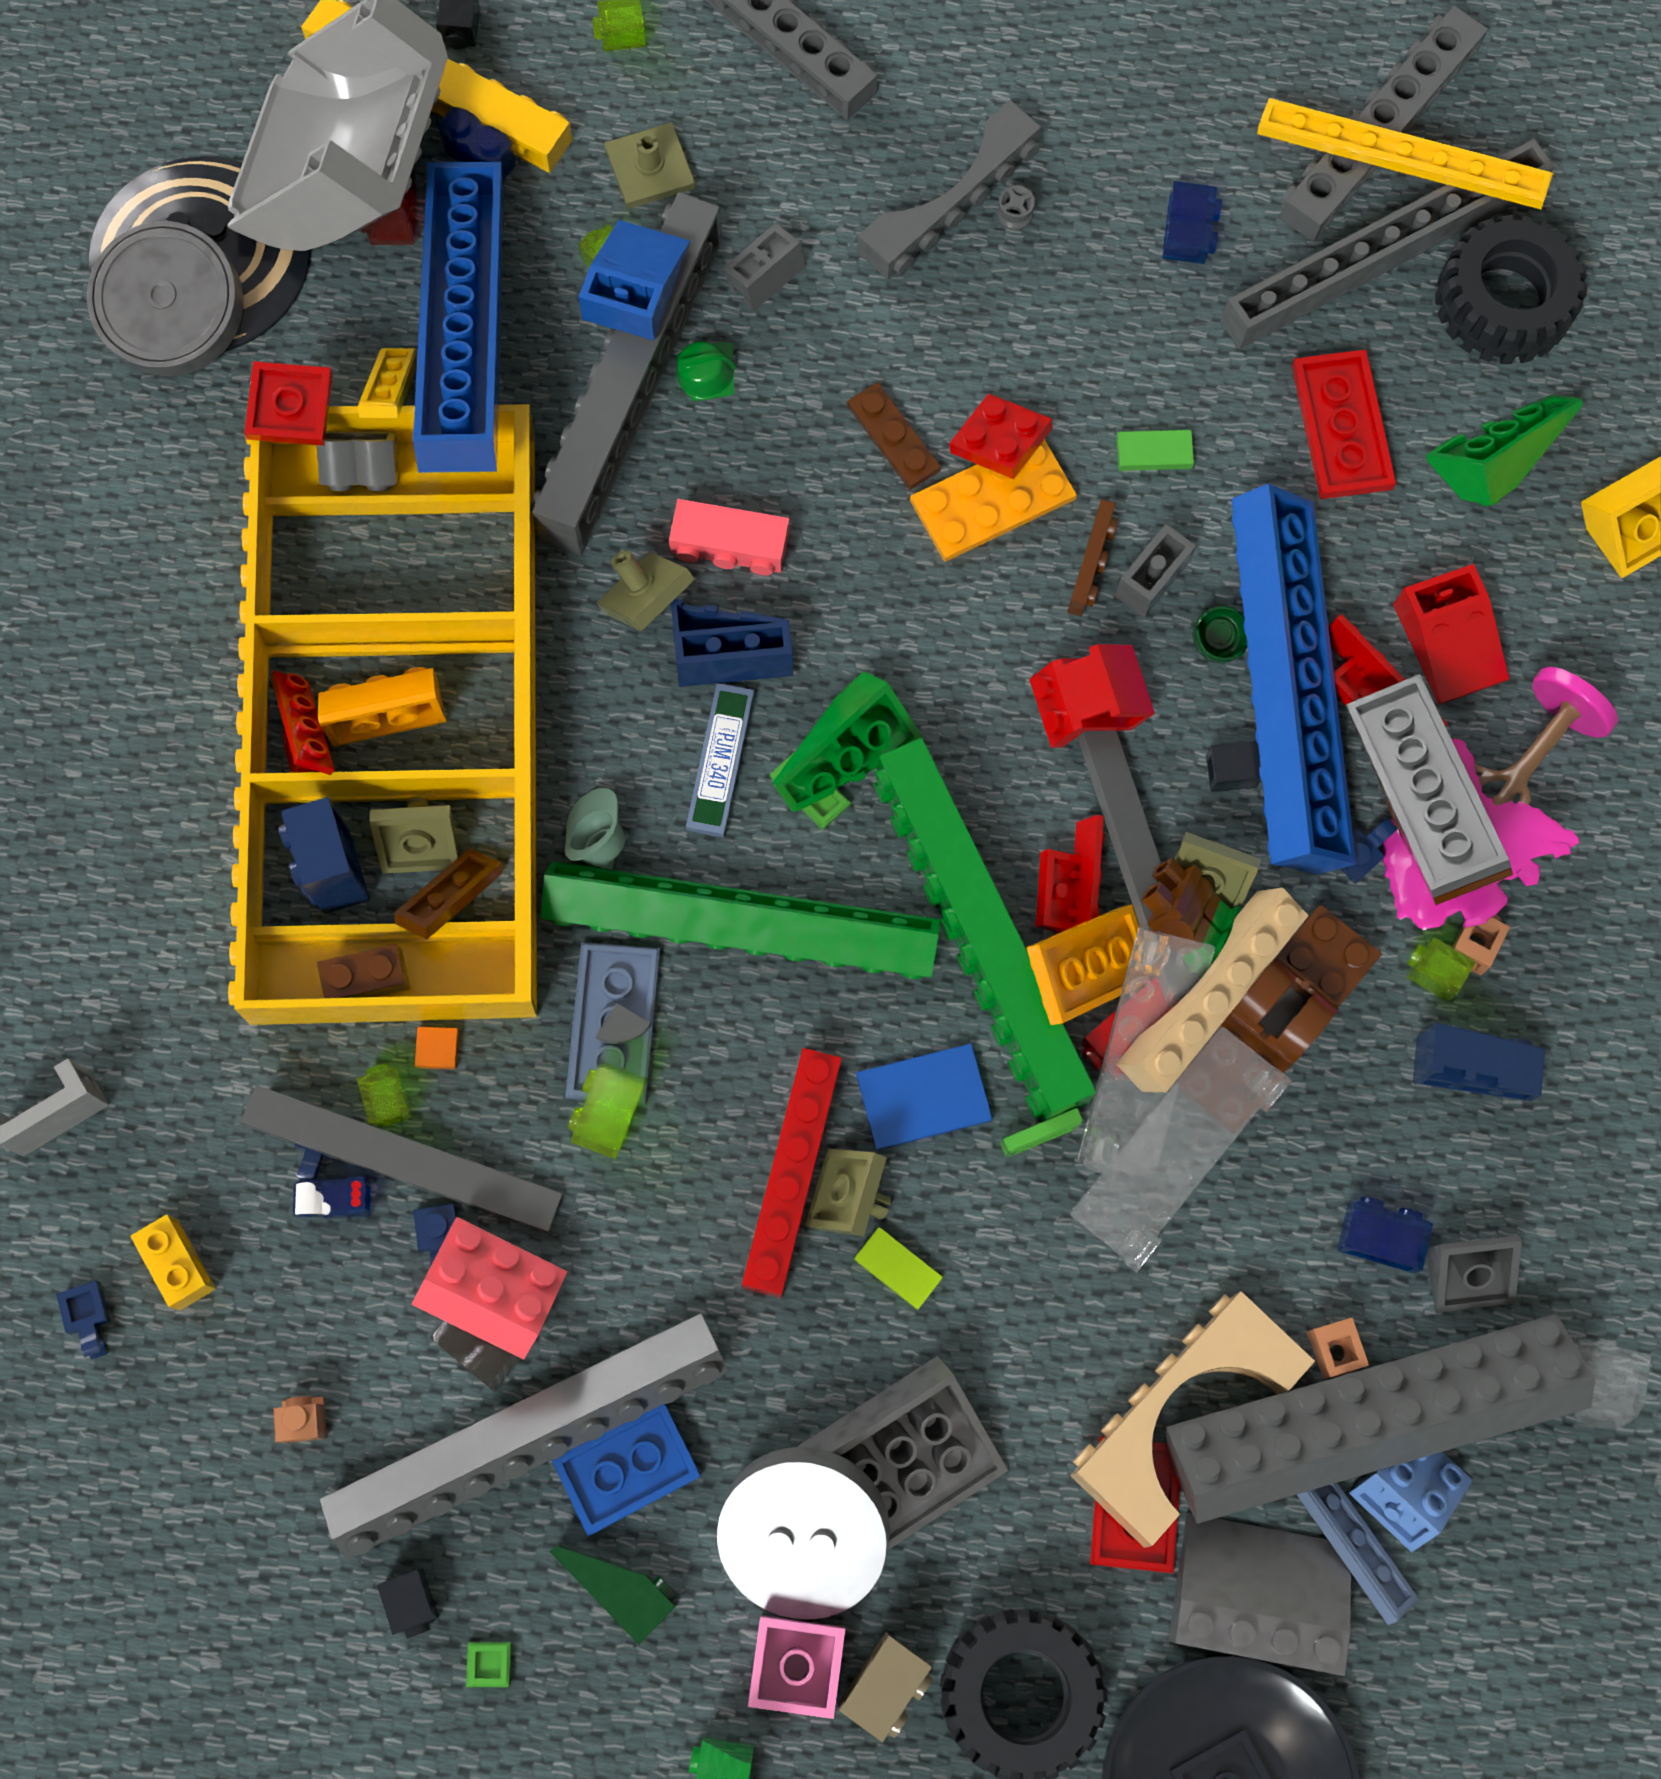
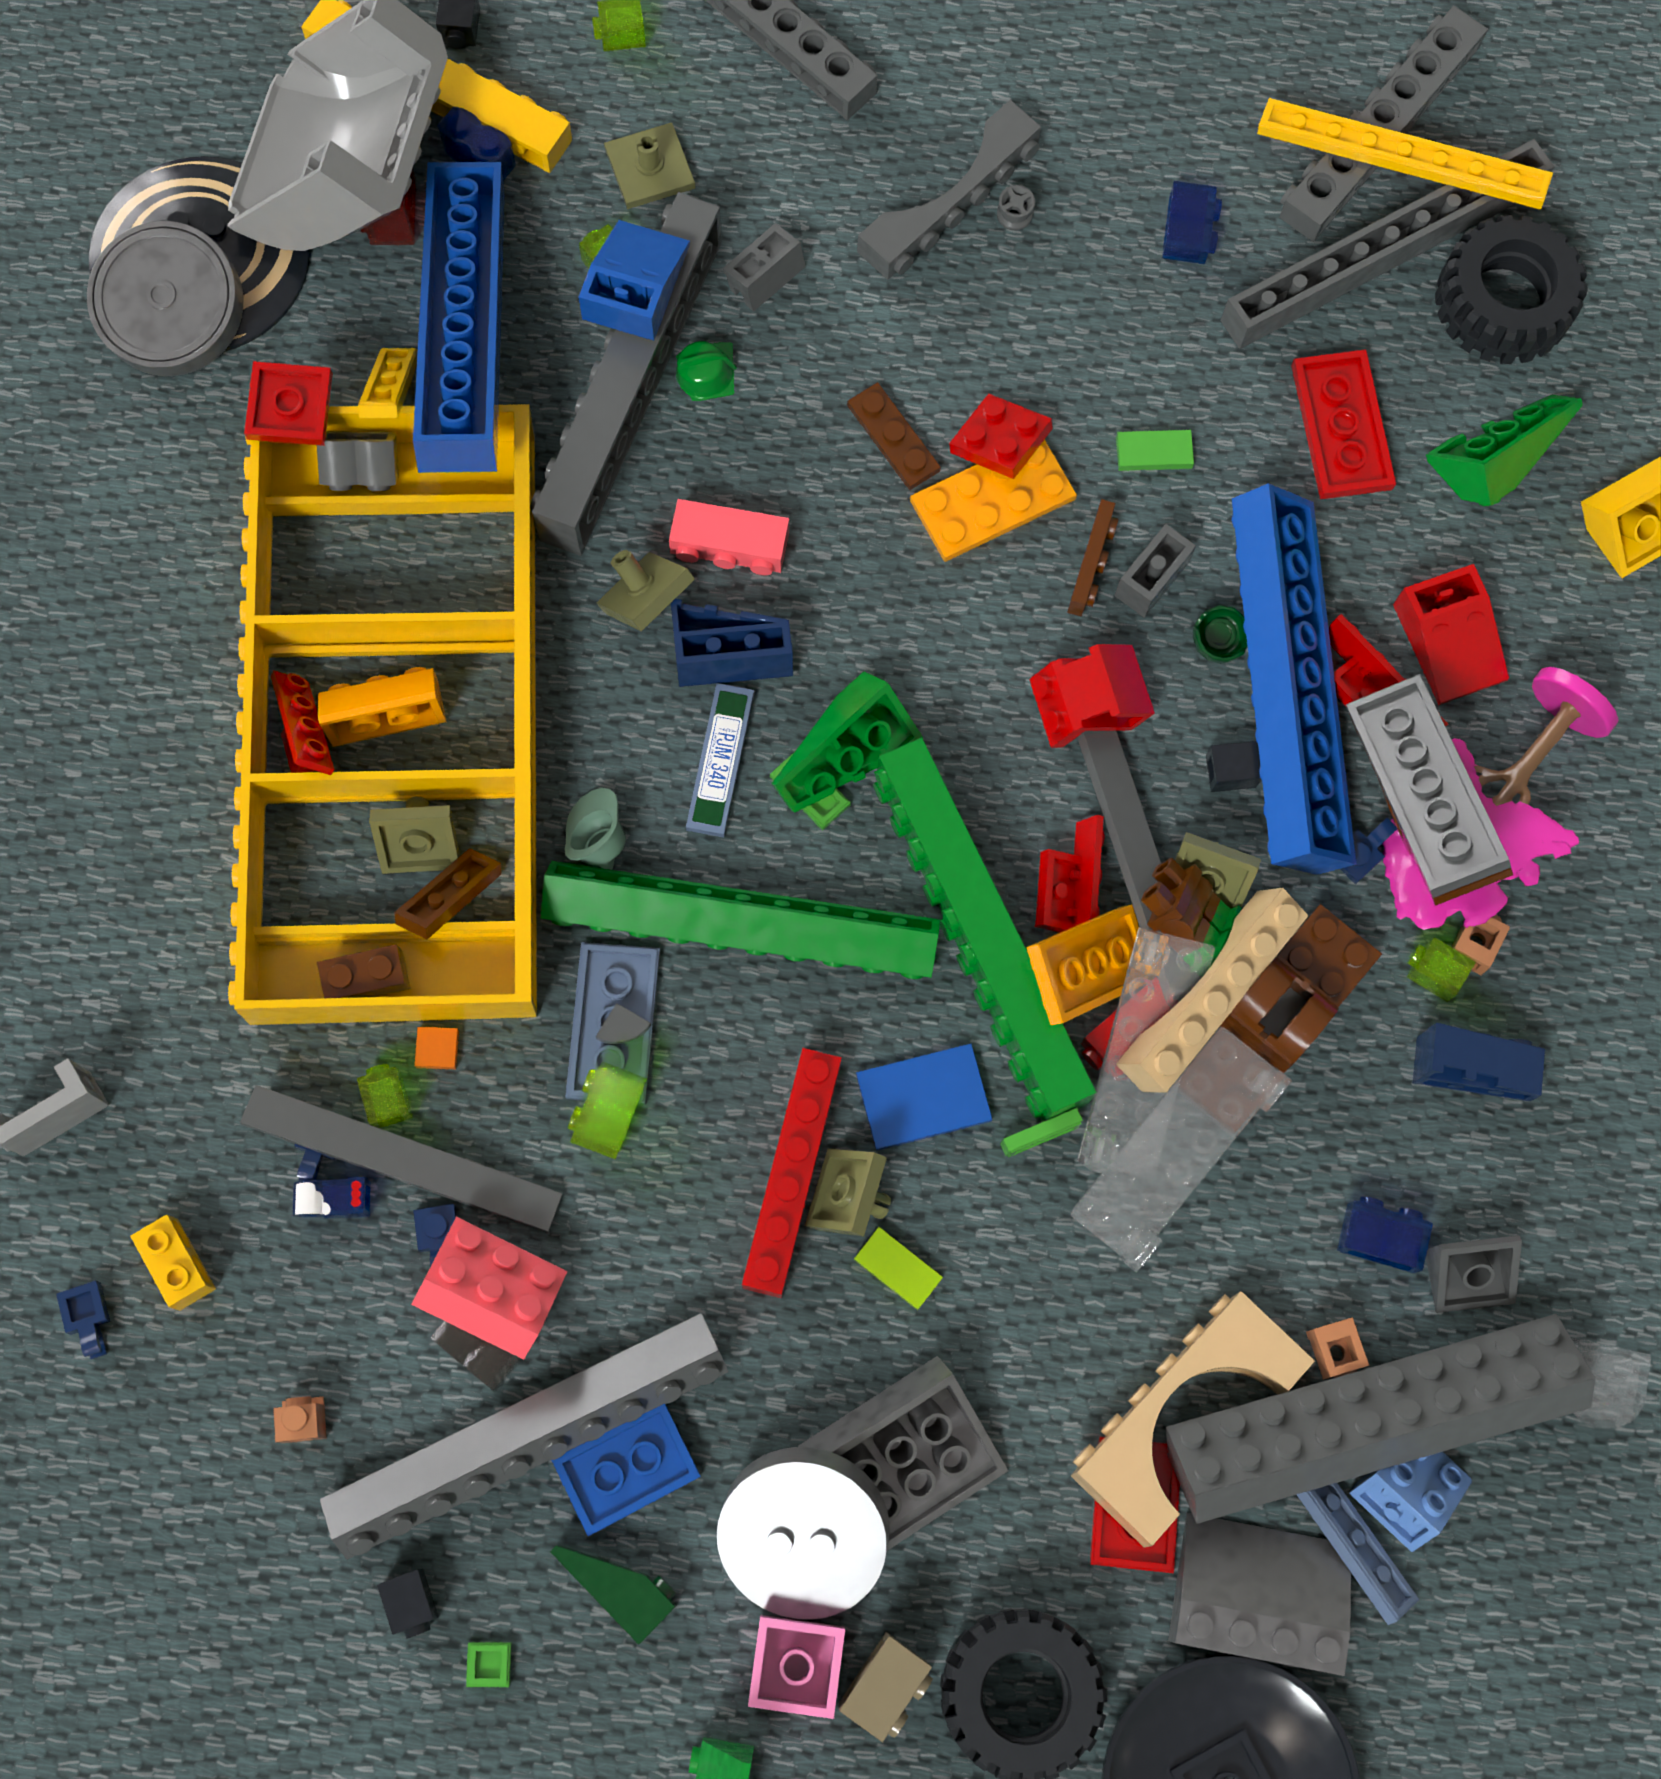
dark blue brick [278,797,370,914] -> none

